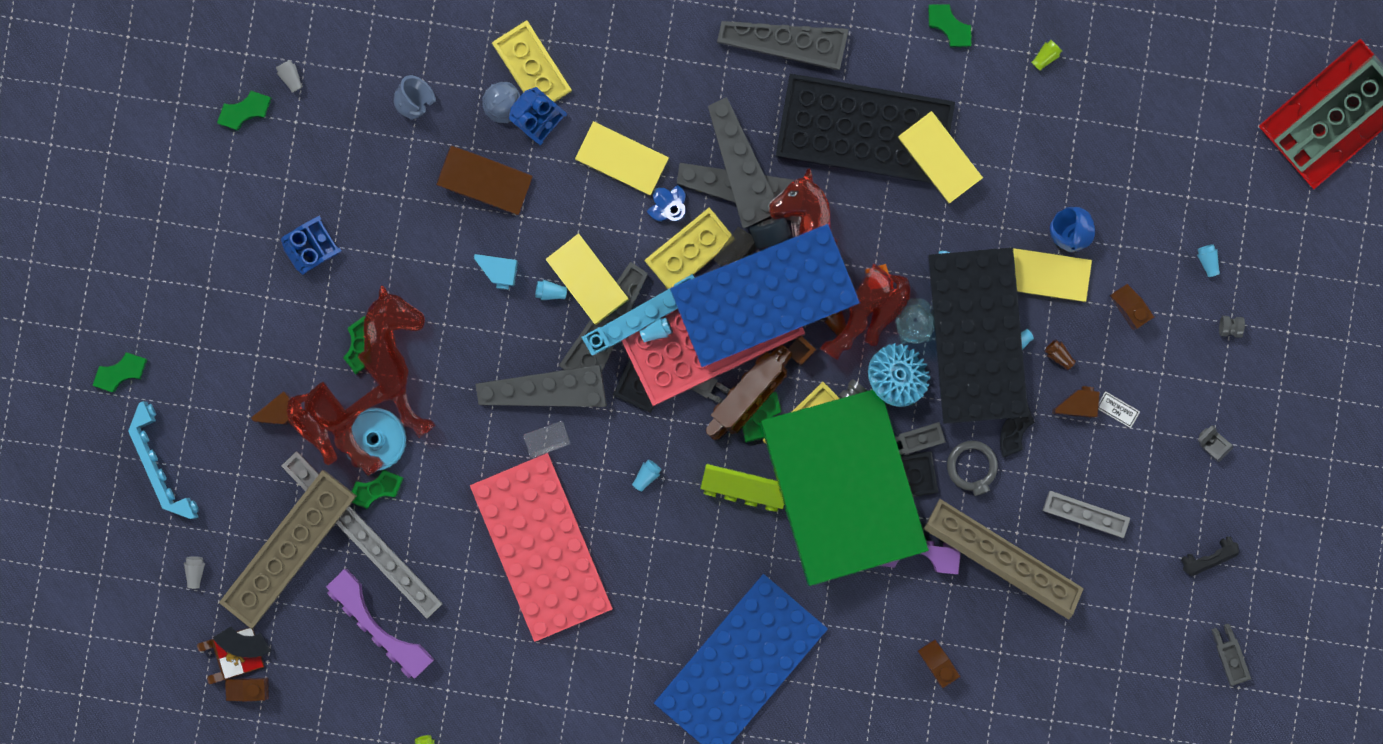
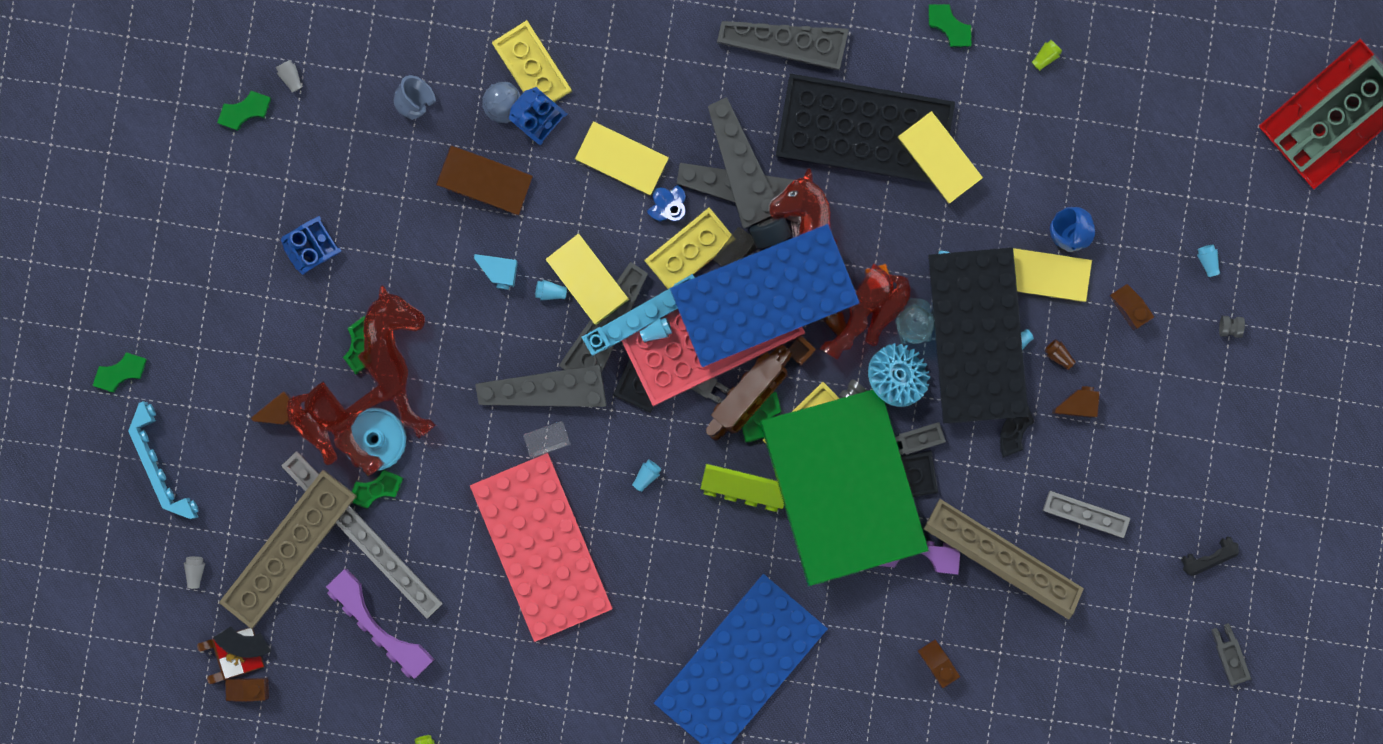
dark grey piece [947,441,998,496] -> none
white sticker [1098,391,1140,428] -> none
dark grey bracket [1198,425,1233,463] -> none

